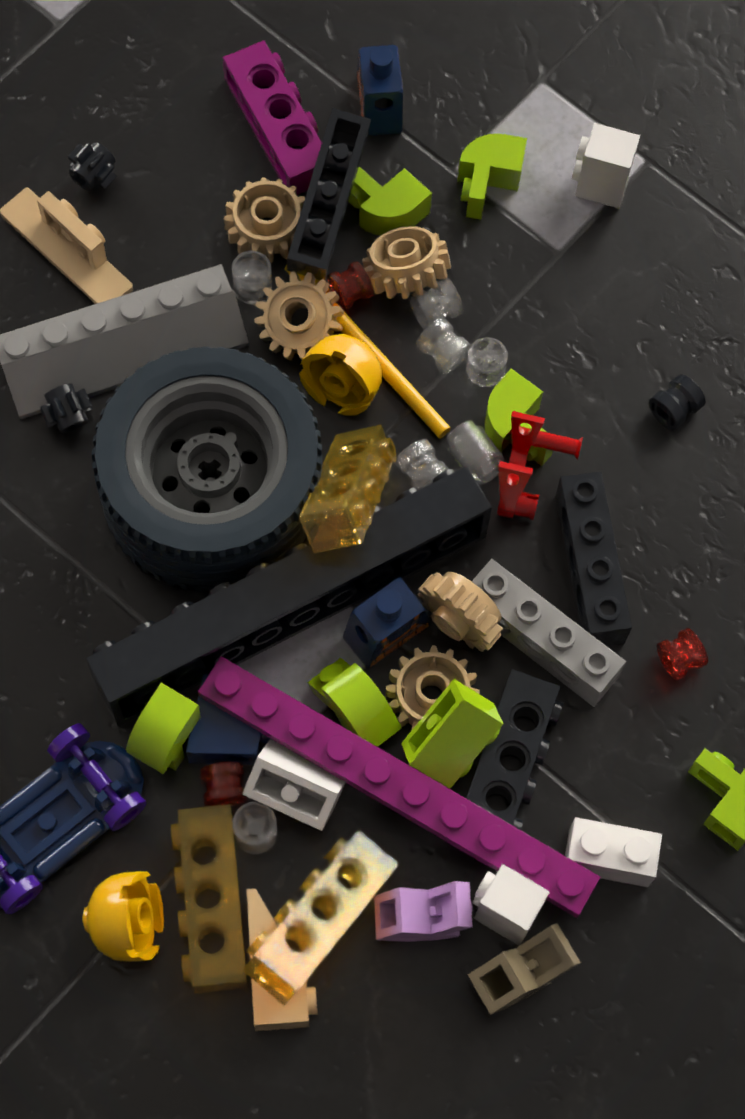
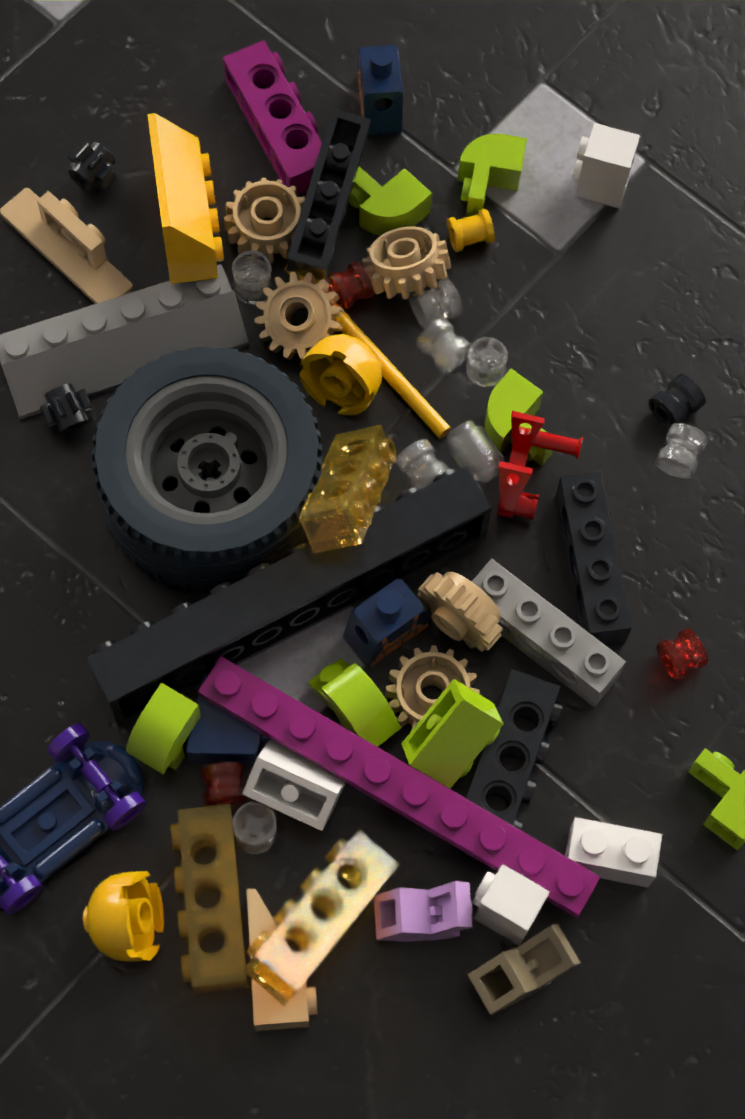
none -> yellow slope [147,113,224,284]
none -> yellow bush [447,208,495,252]
none -> clear wheel [655,423,708,479]

